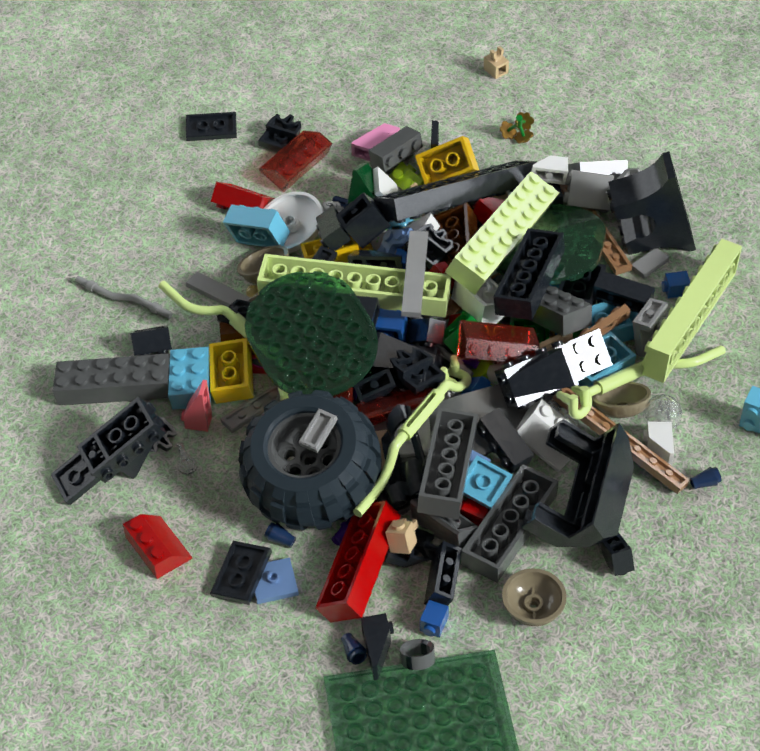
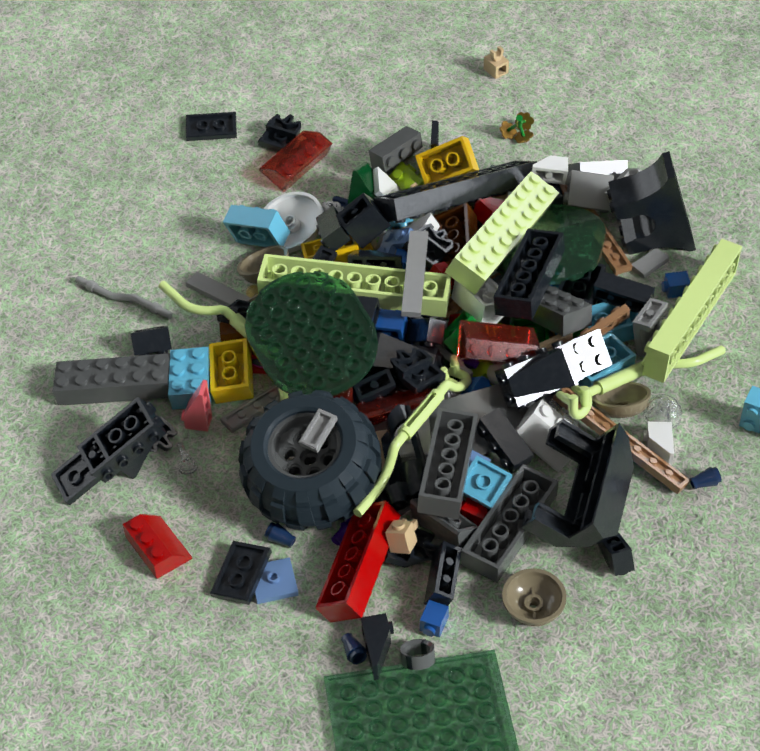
red slope [210,181,275,210] -> none
bright pink slope [351,123,400,161] -> none

